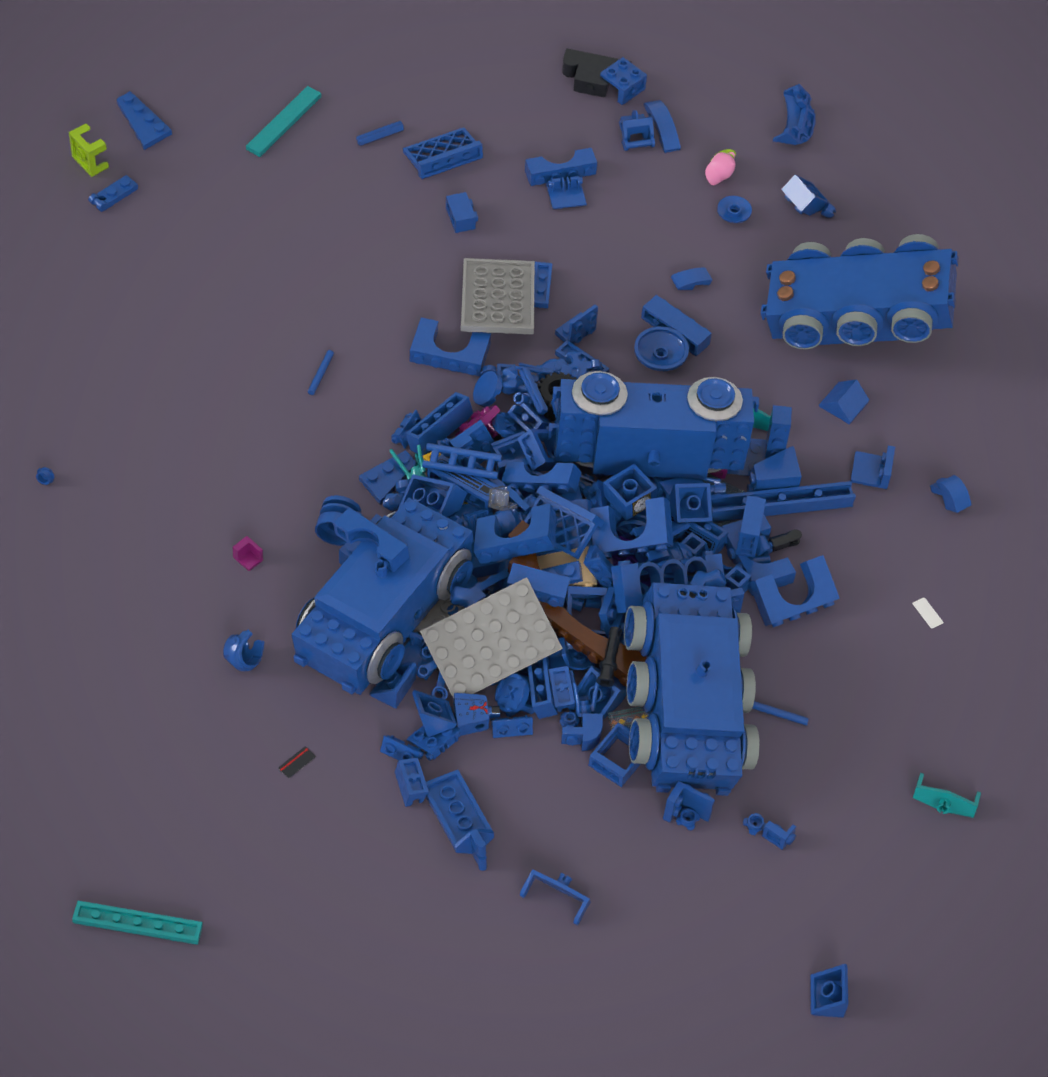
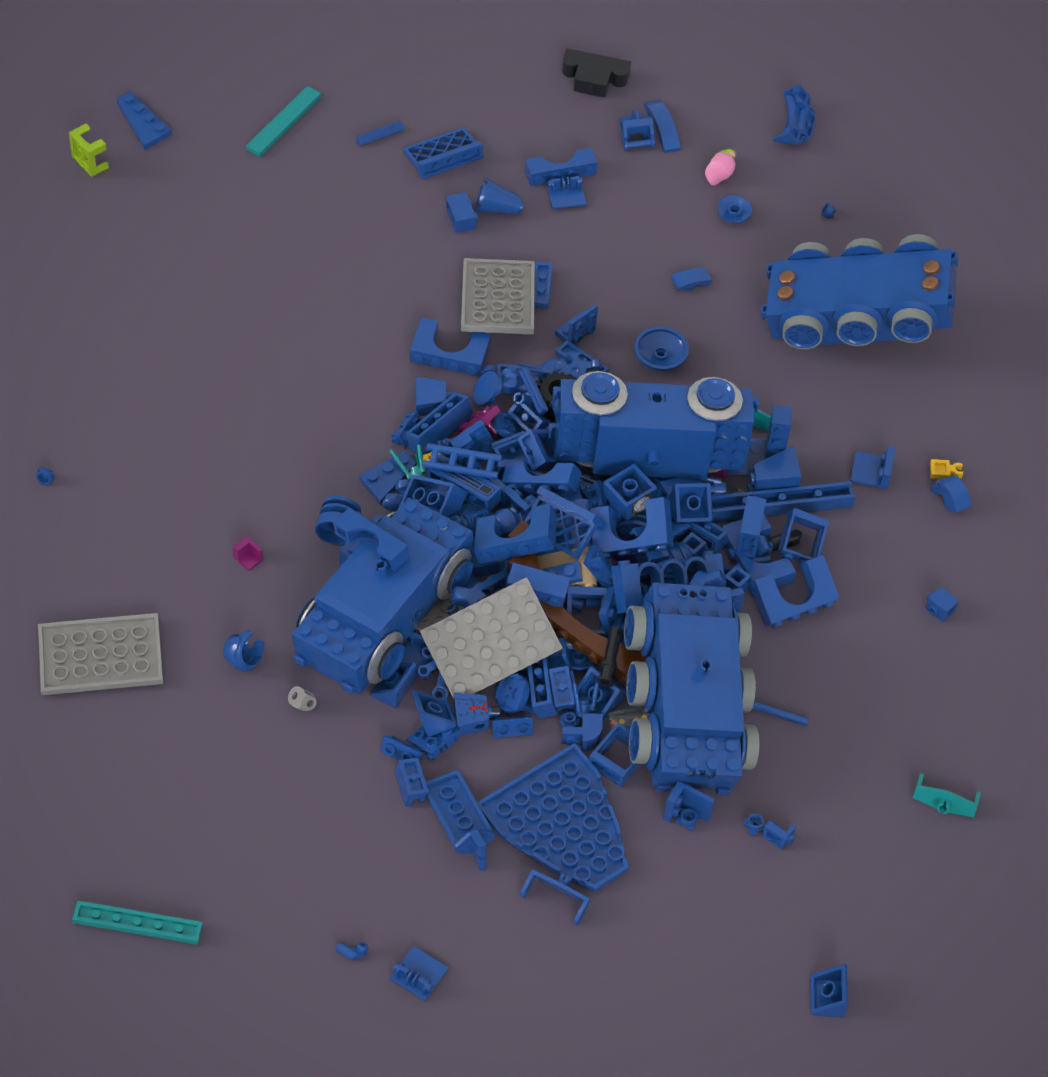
blue plate [88,175,138,212] -> none
black sticker [279,747,316,778] -> none
blue bar [307,350,334,395] -> none
clear panel [488,486,517,511] -> none
blue bracket [600,57,647,105] -> none
blue brick [641,295,712,357] -> none
slope [781,174,831,216] -> none
blue slope [819,379,869,425] -> none
white sticker [912,598,943,628] -> none
none -> light grey plate [38,613,163,695]
none -> light grey piece [288,686,317,711]
none -> blue arm [335,942,368,960]
none -> blue hinge [389,946,449,1001]
none -> blue torso [416,377,457,416]
none -> blue cone [474,177,524,215]
none -> blue wing [477,743,628,892]
none -> blue window [777,508,829,564]
none -> blue brick [925,587,959,622]
none -> yellow plate [930,459,963,479]

